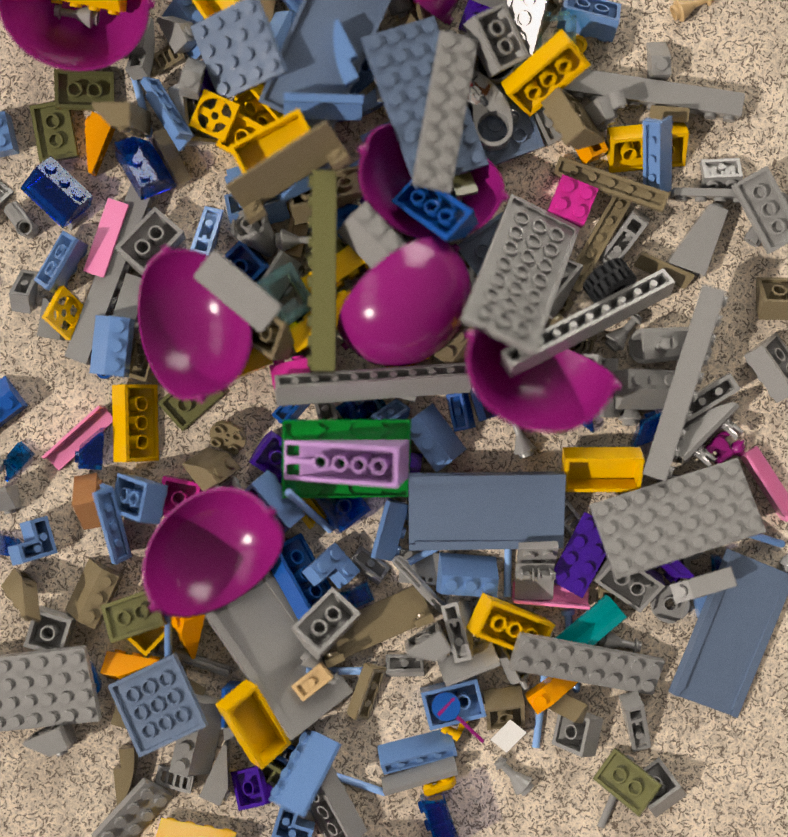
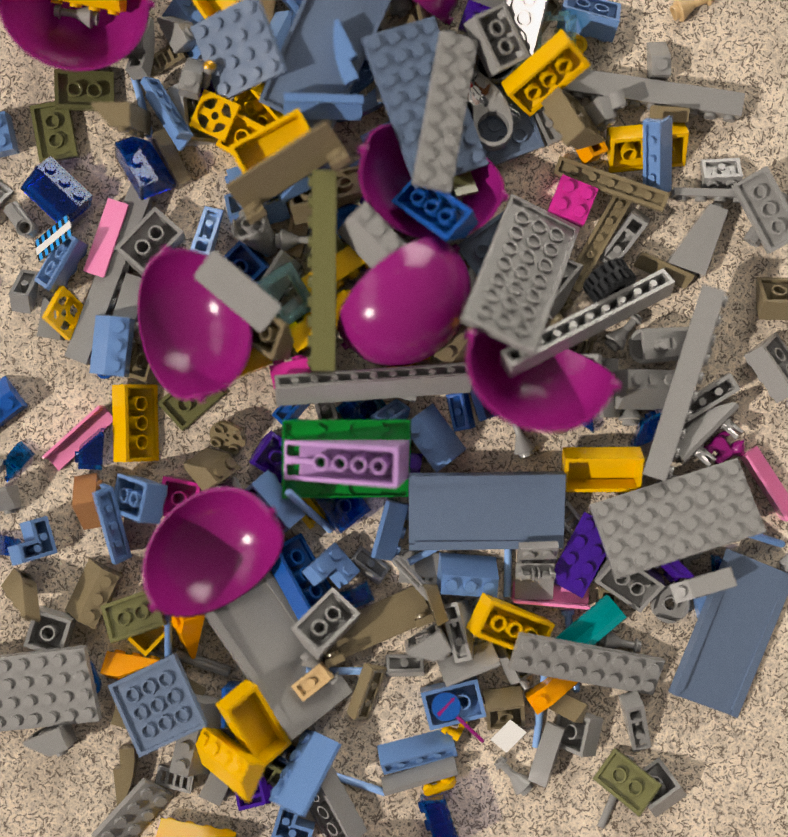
light orange slope [85,111,115,177] -> none
none -> sticker [35,214,73,262]
none -> yellow slope [196,727,266,802]
none -> light grey piece [202,60,217,89]
none -> dark tan slope [423,584,448,626]
none -> light grey slope [528,721,566,788]

